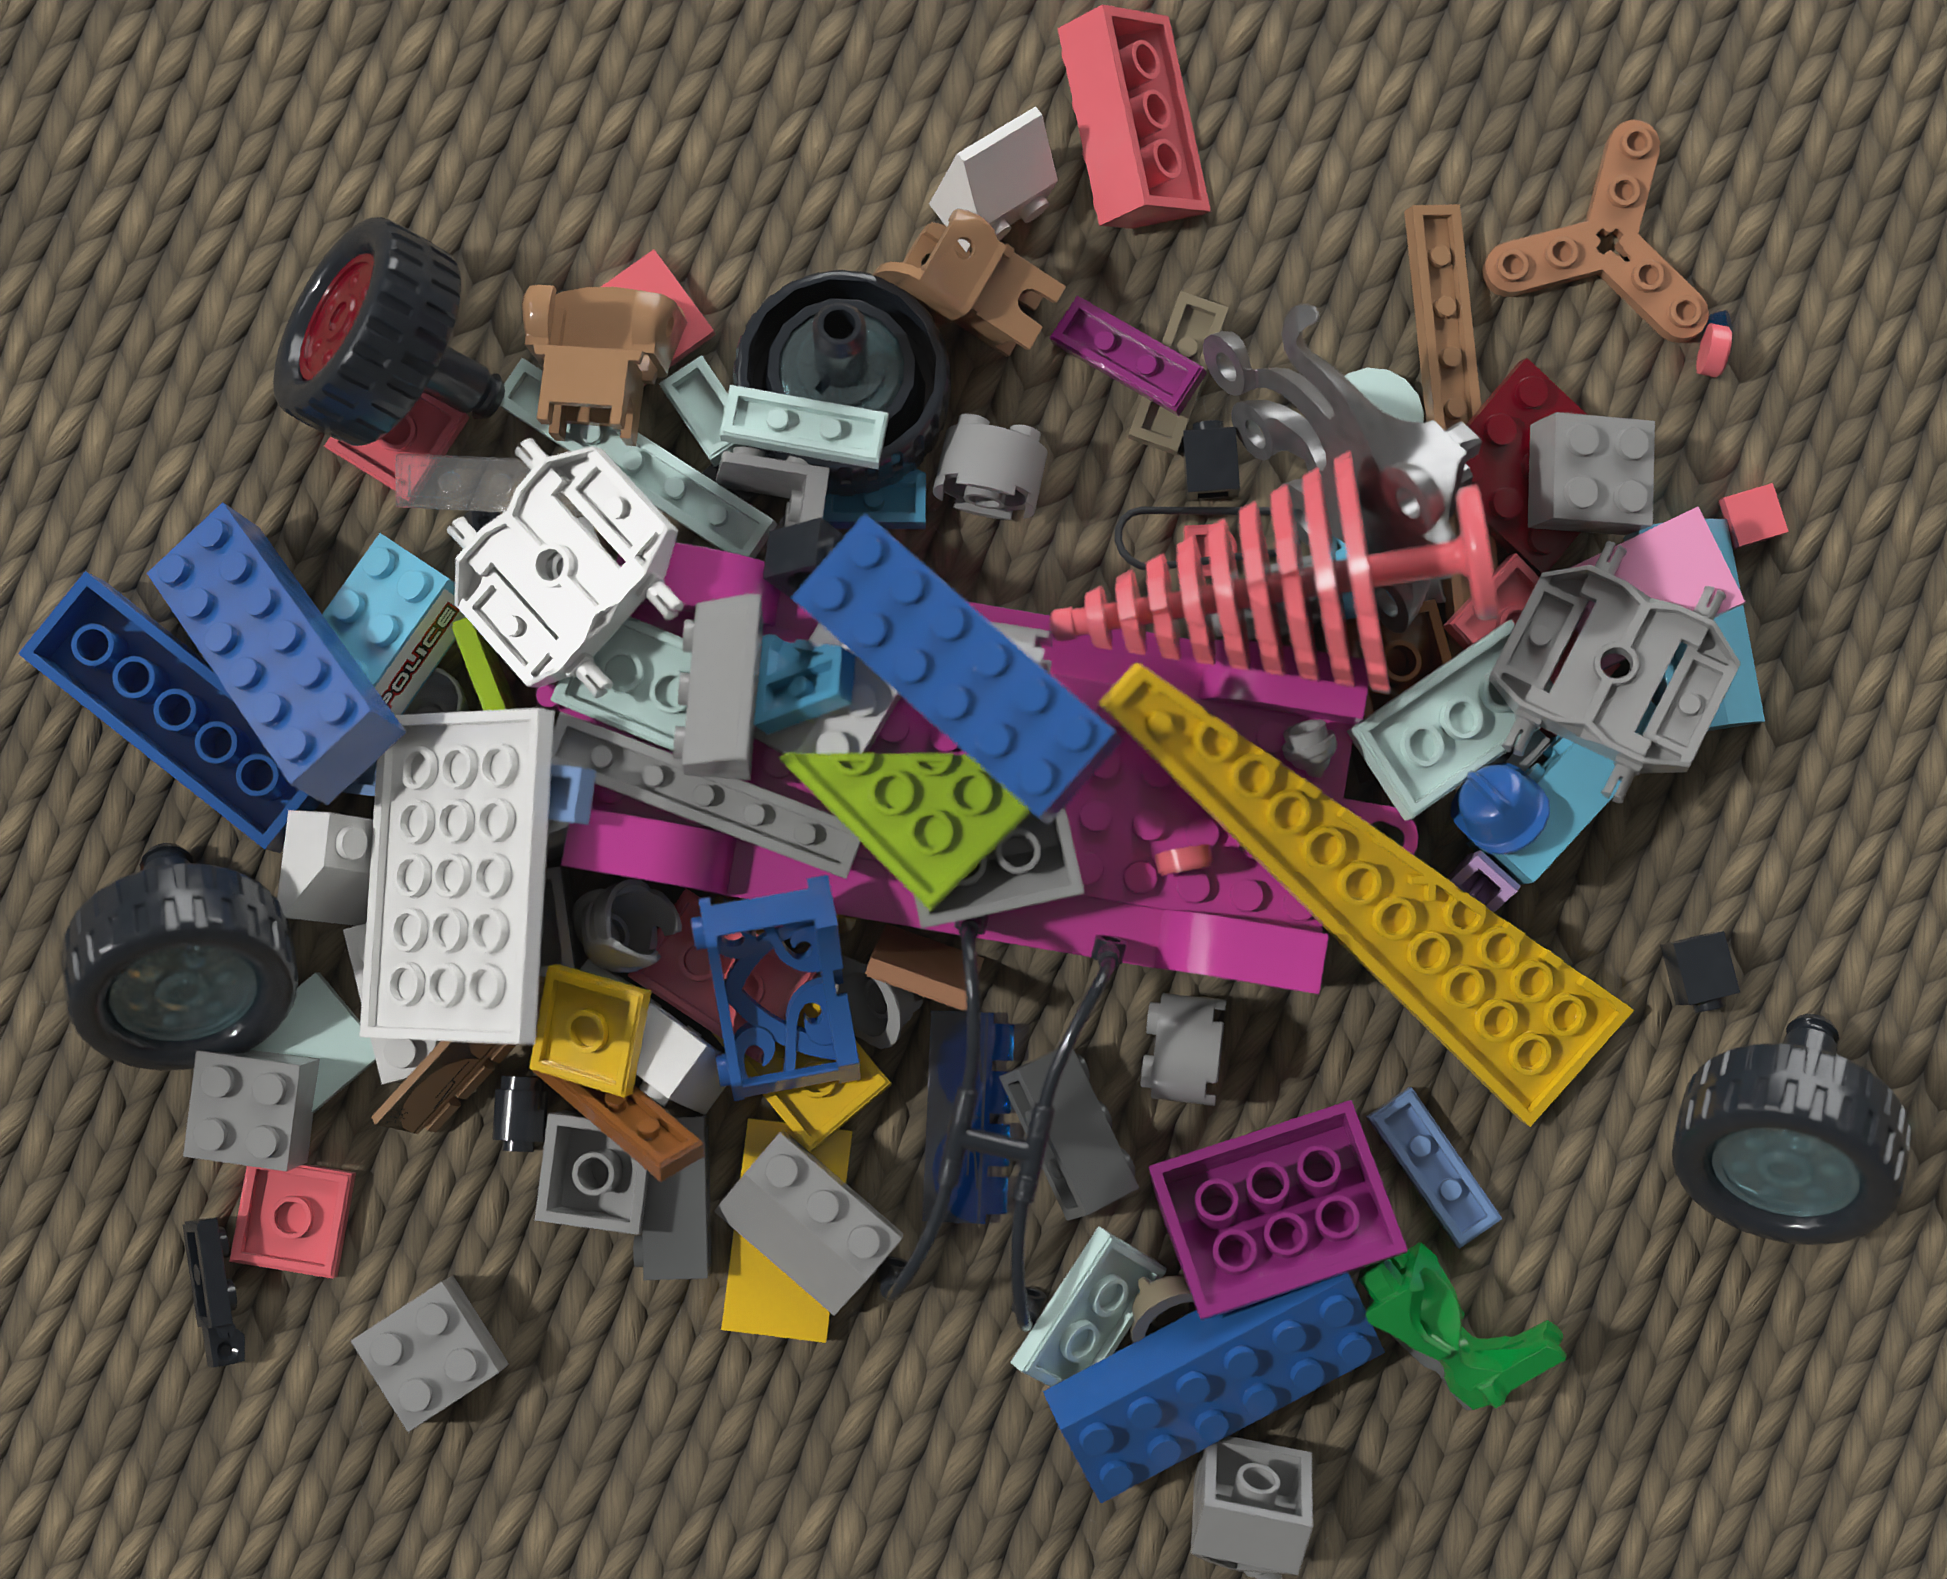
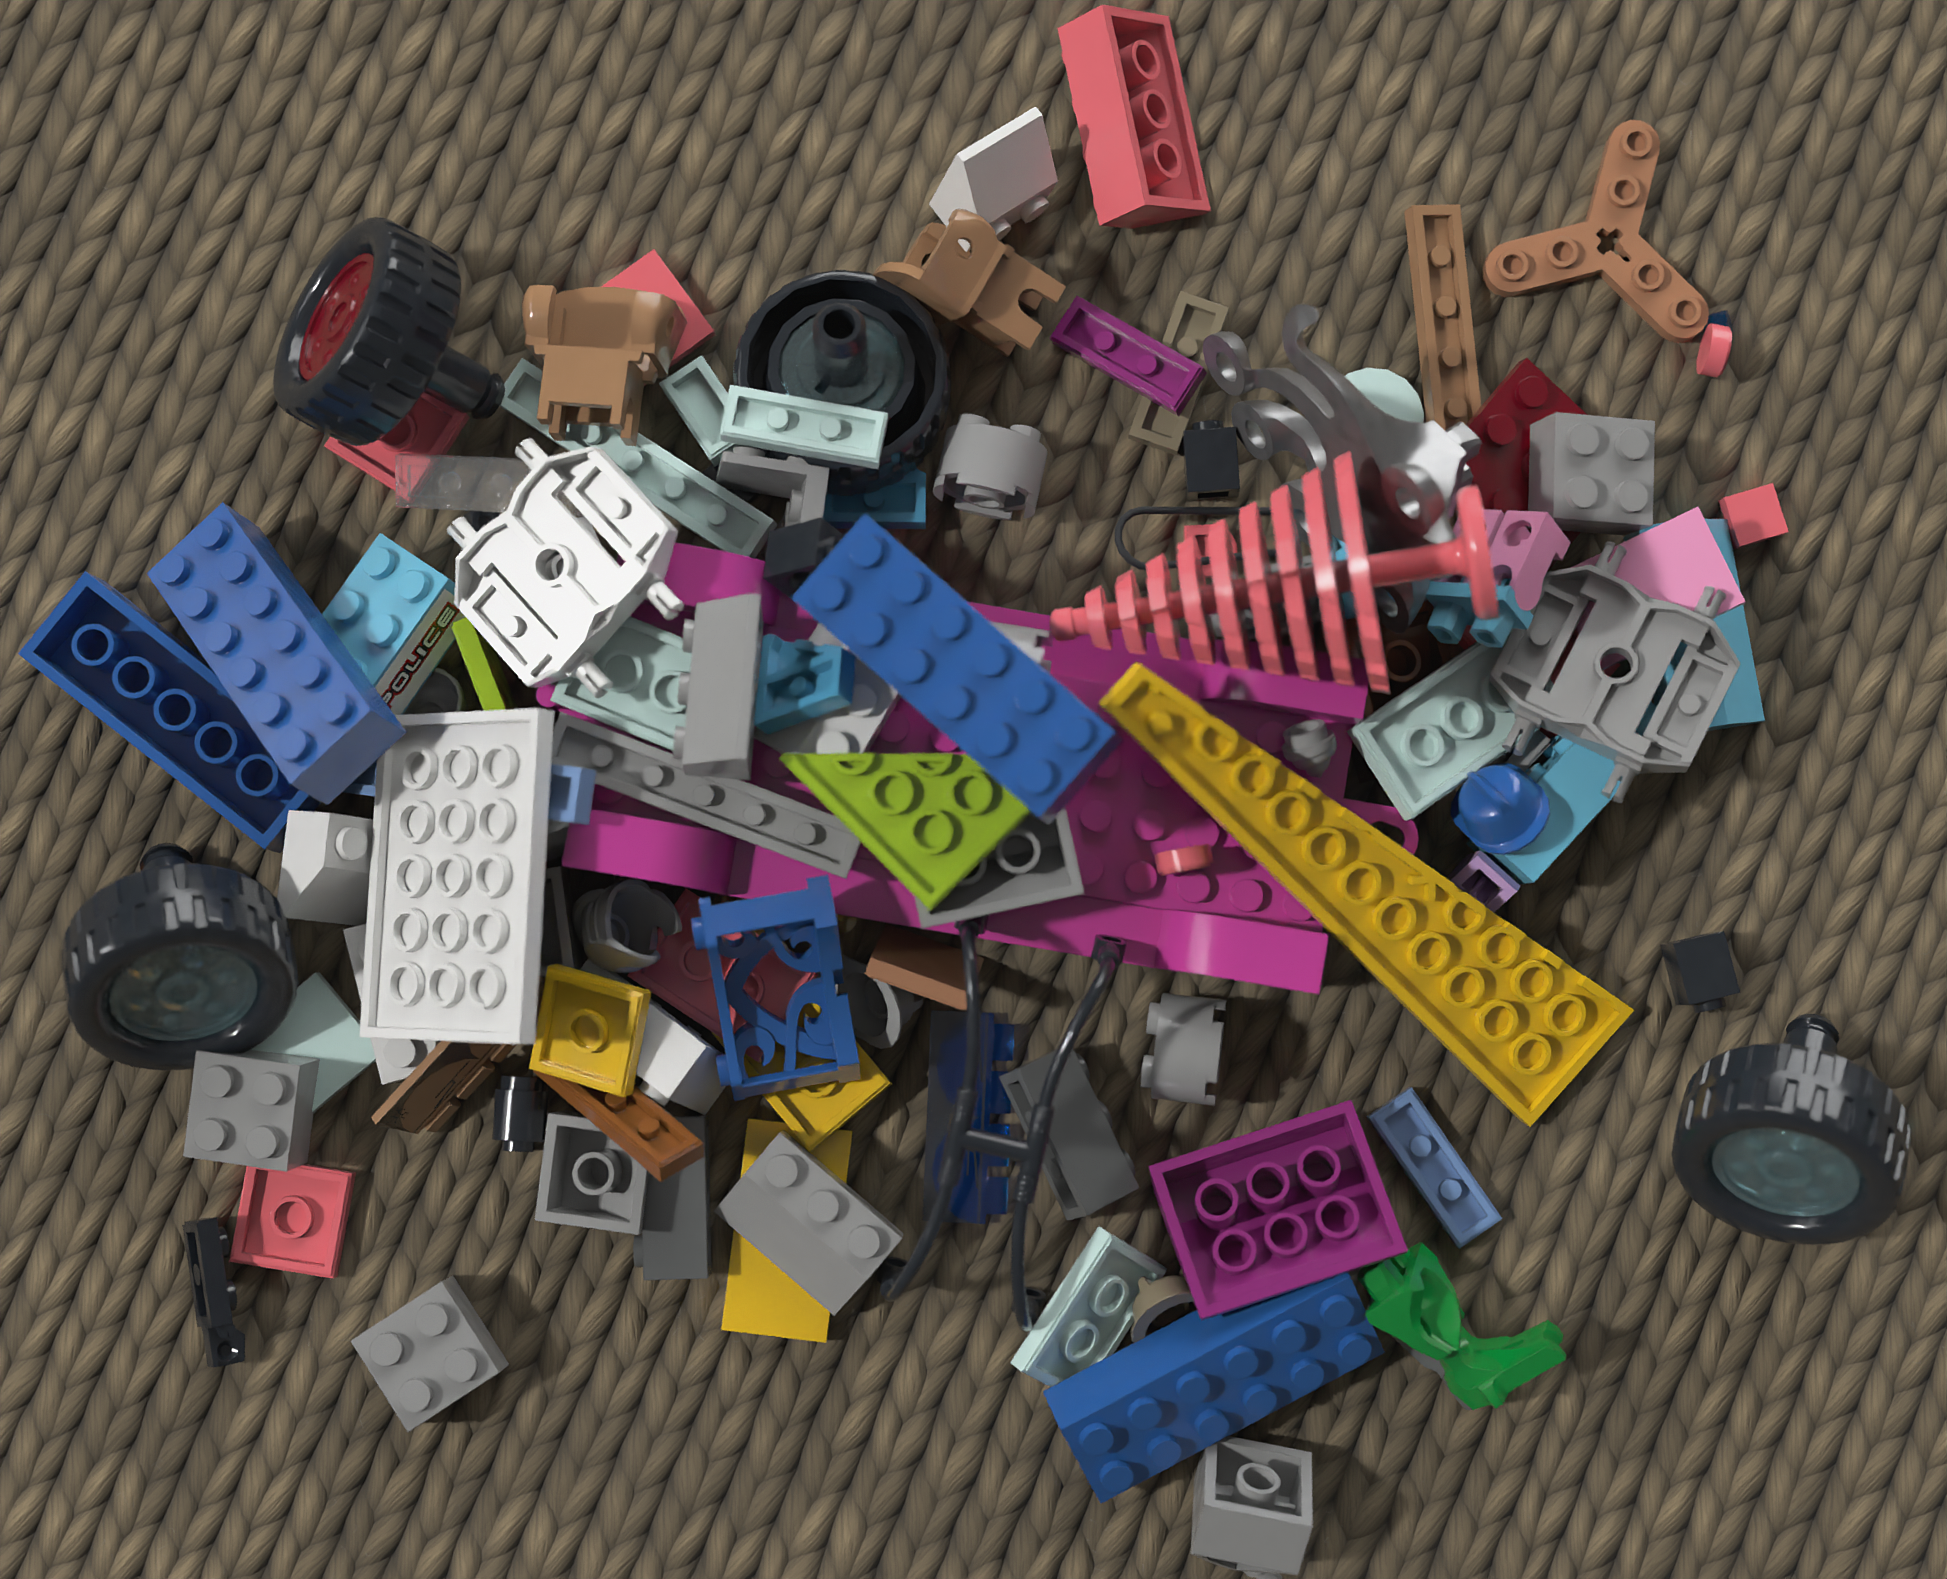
none -> hips [1425,509,1571,648]

